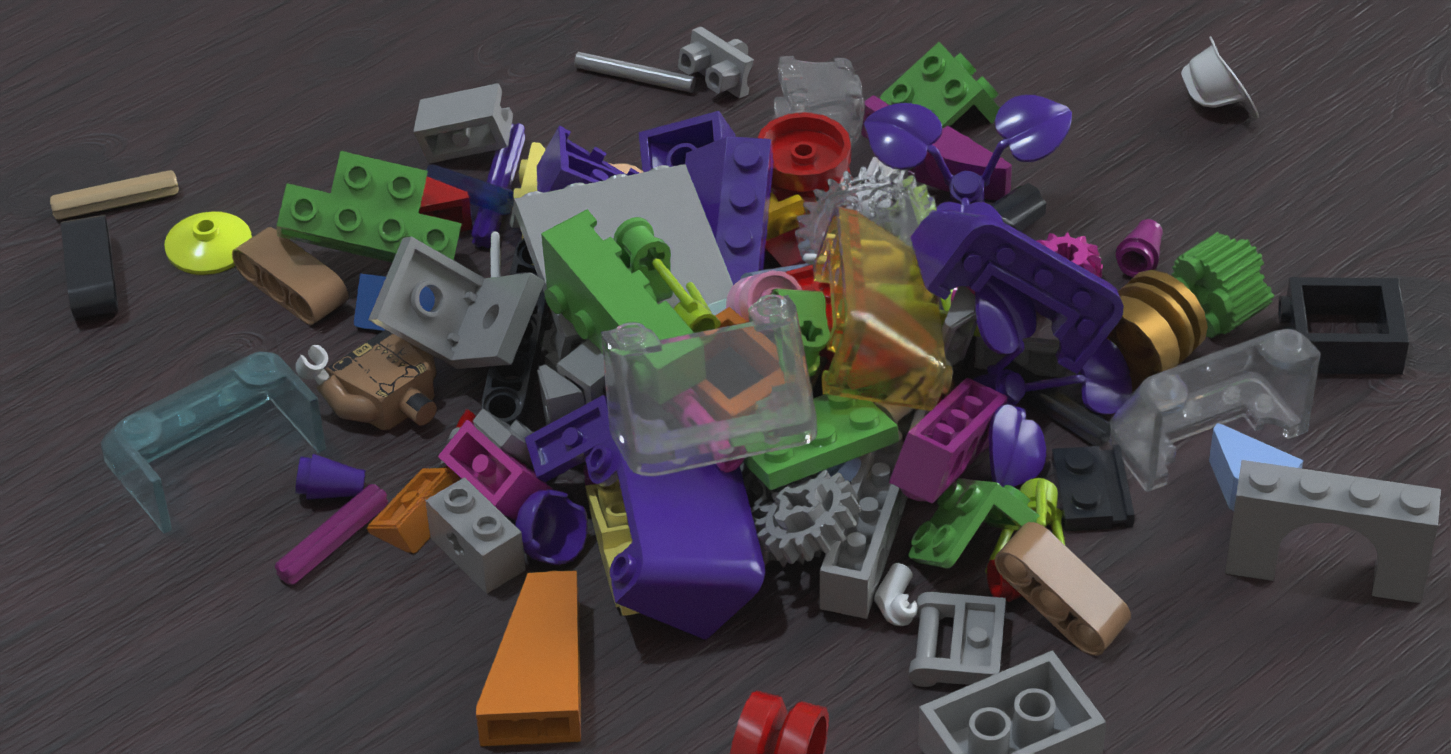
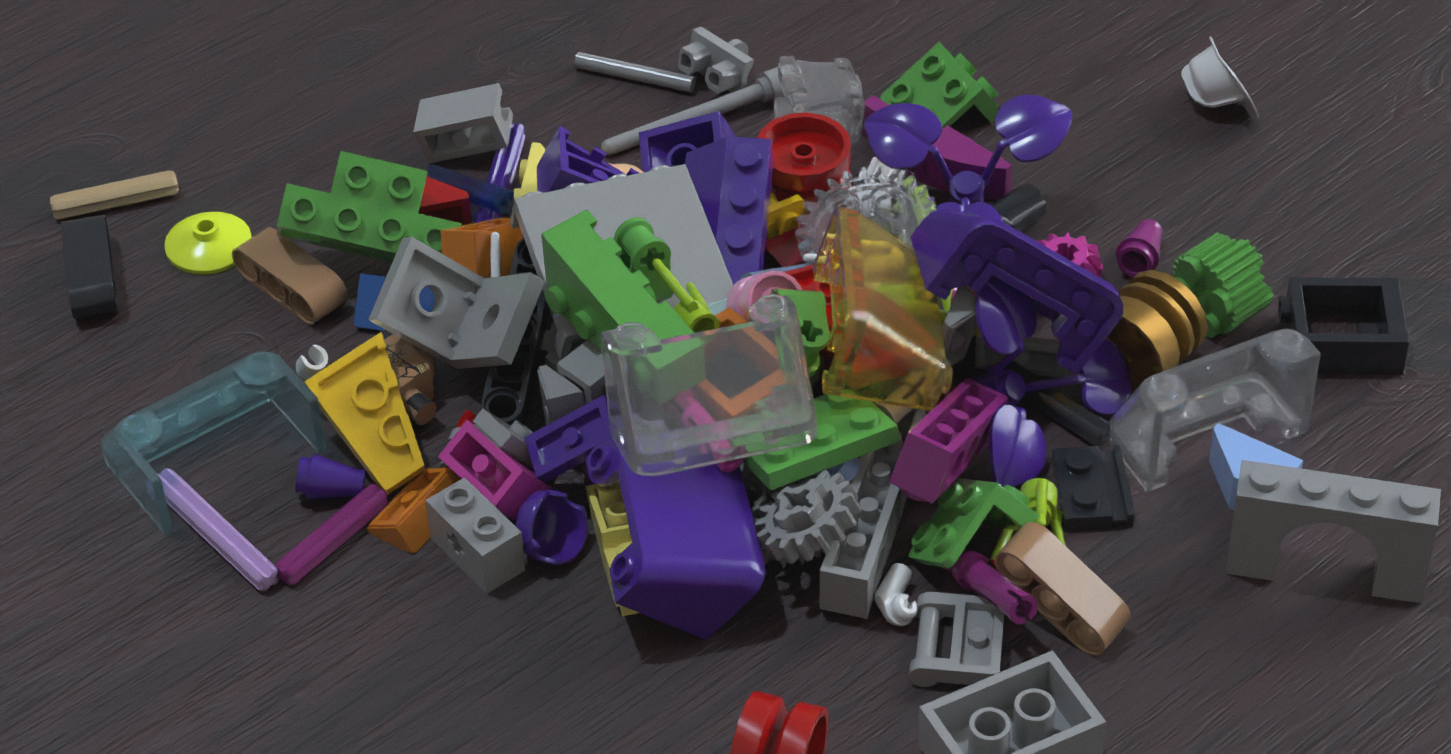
orange slope [476,571,581,746] -> none
none -> lavender axle [152,469,279,591]
none -> yellow wing [304,332,424,495]
none -> orange slope [440,218,524,278]
none -> light grey piece [601,67,790,155]
none -> magenta pin [944,548,1038,624]

